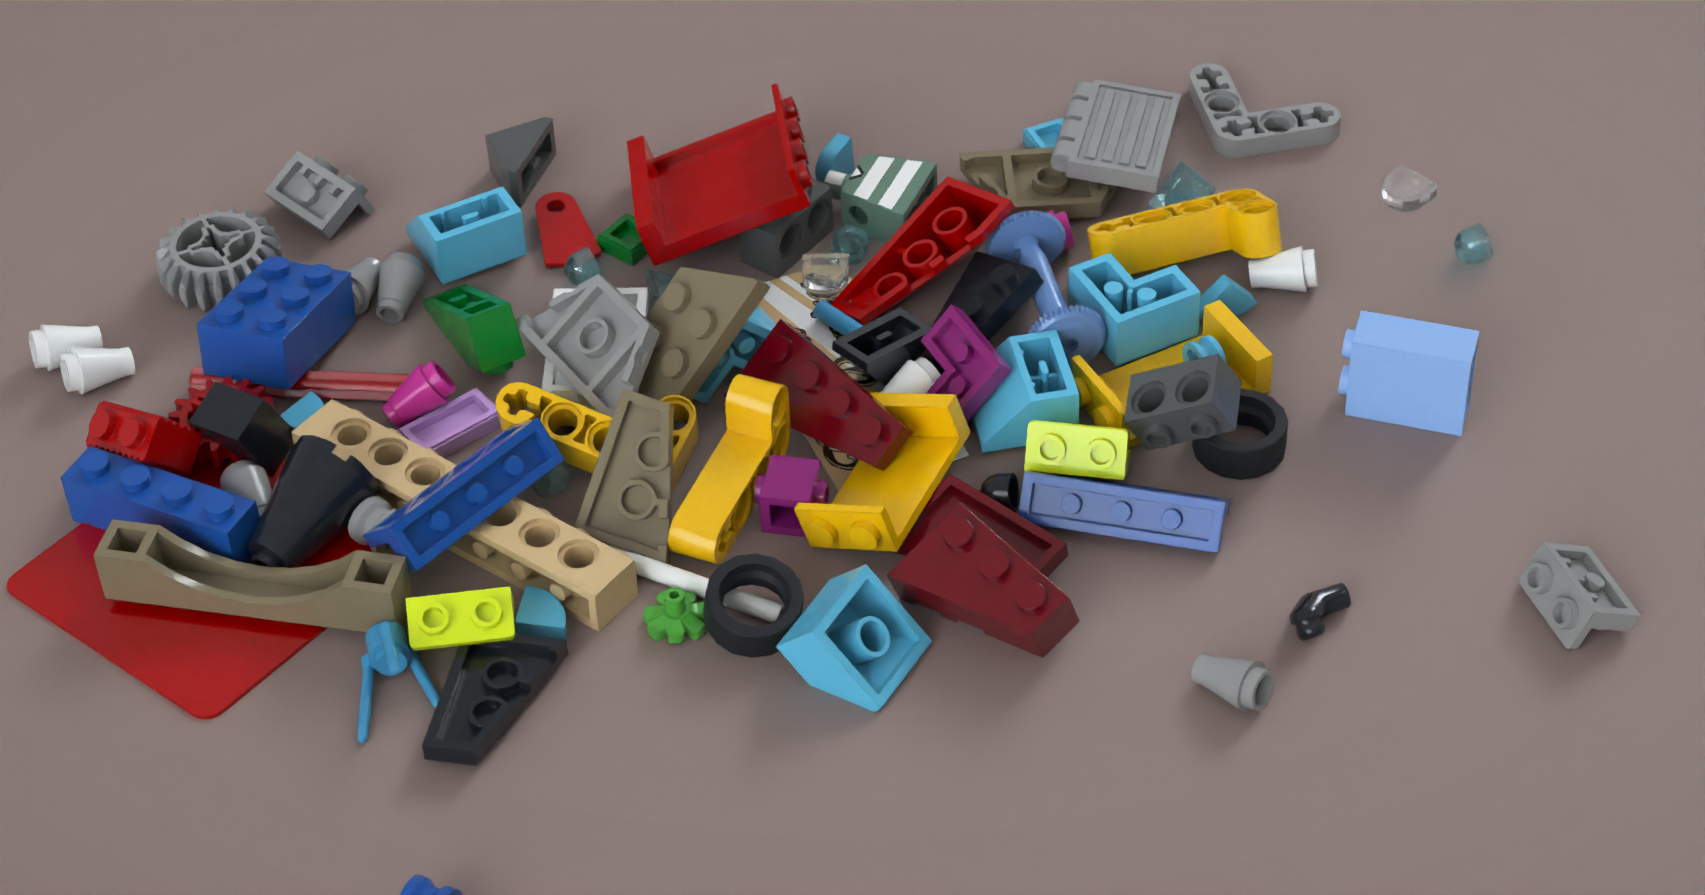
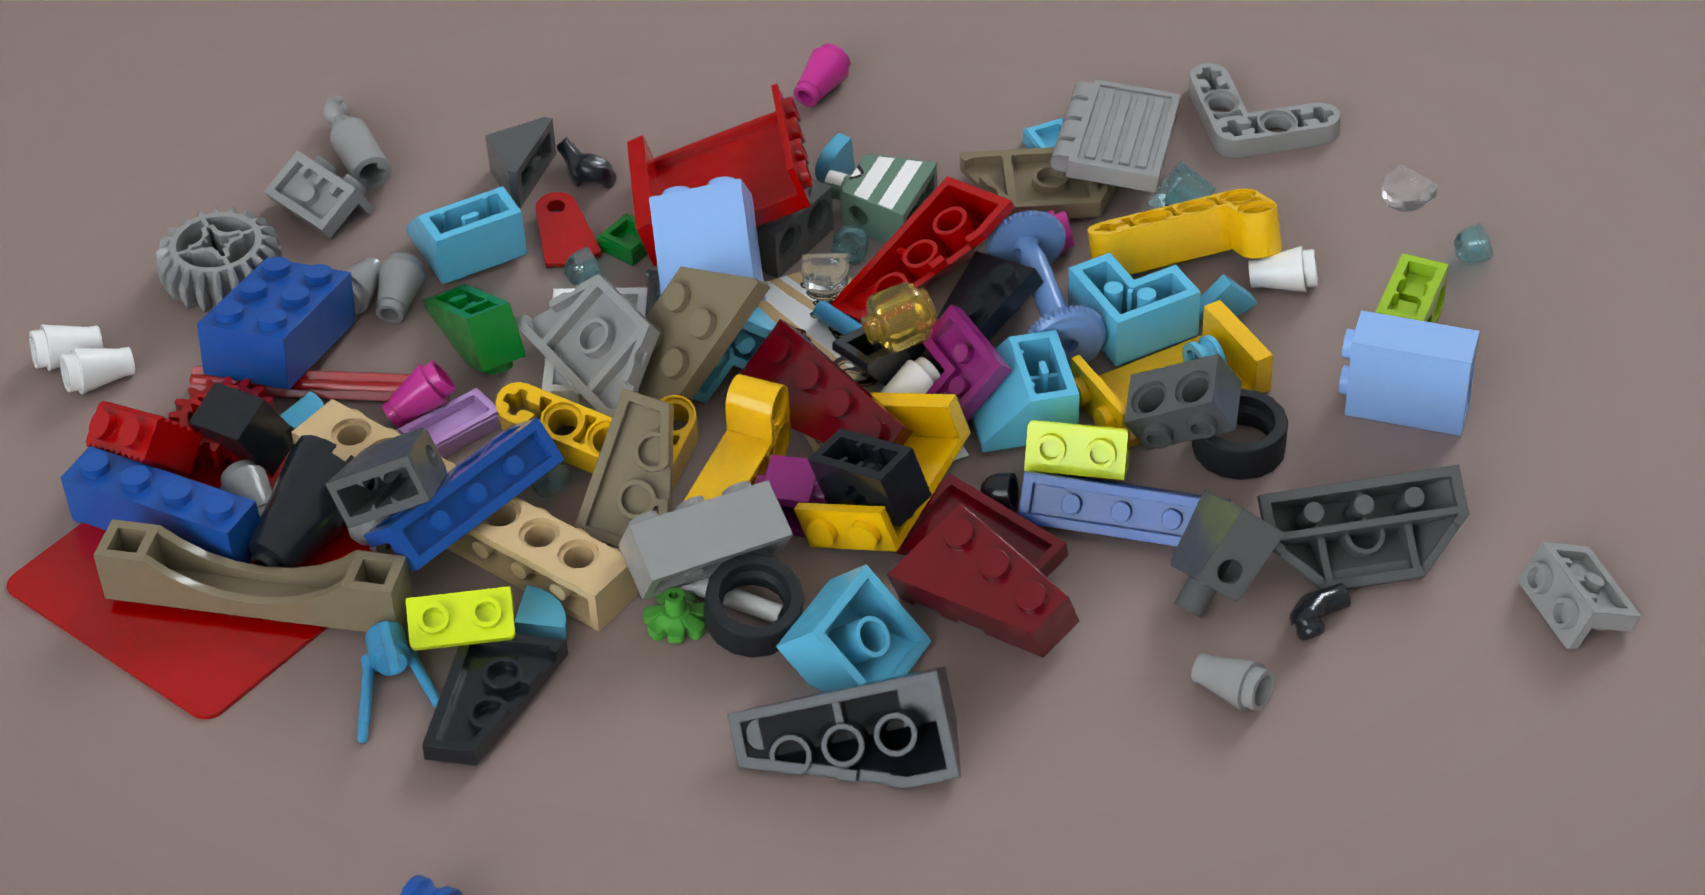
none -> light grey wheel [323,95,391,191]
none -> dark grey torso [325,428,447,529]
none -> black animal [556,137,616,188]
none -> light grey brick [619,480,793,600]
none -> light blue brick [649,177,766,301]
none -> black wedge [727,666,961,788]
none -> dark pink cone [794,43,850,107]
none -> black brick [808,428,932,527]
none -> clear yellow head [861,282,938,353]
none -> dark grey torso [1171,490,1284,618]
none -> dark grey wedge [1257,465,1469,590]
none -> lime brick [1375,253,1449,323]

